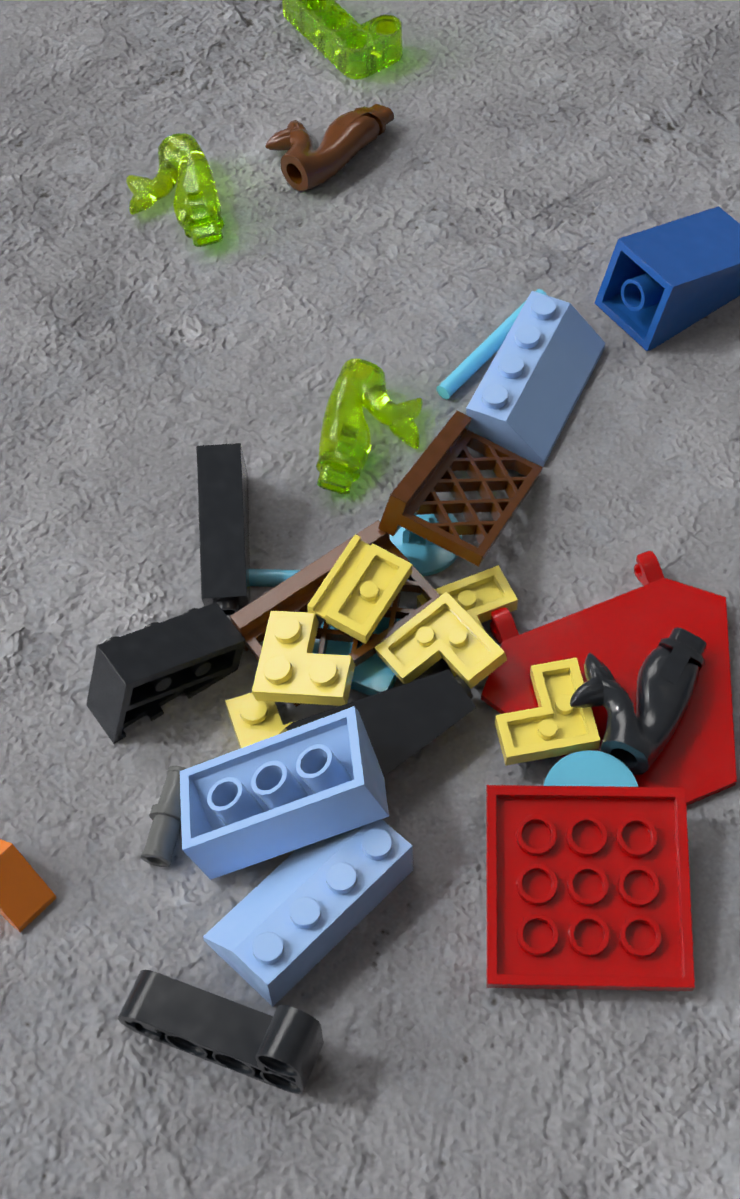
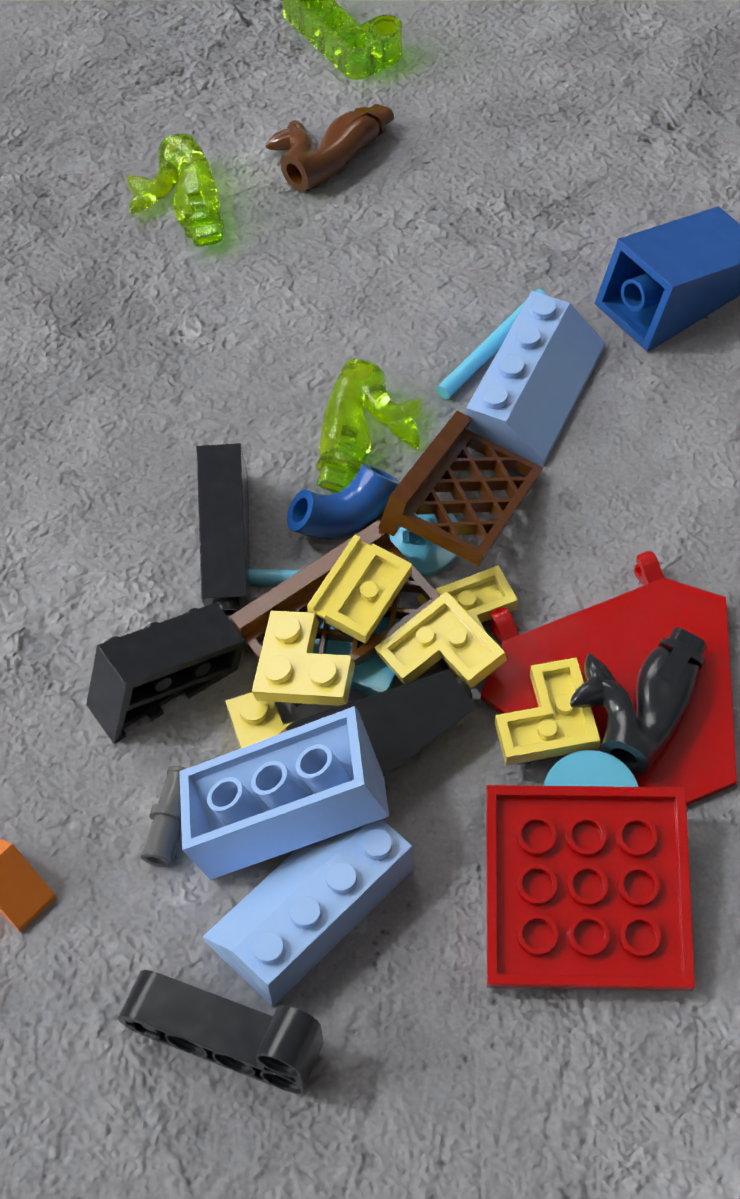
none -> blue cylinder [287,463,400,539]

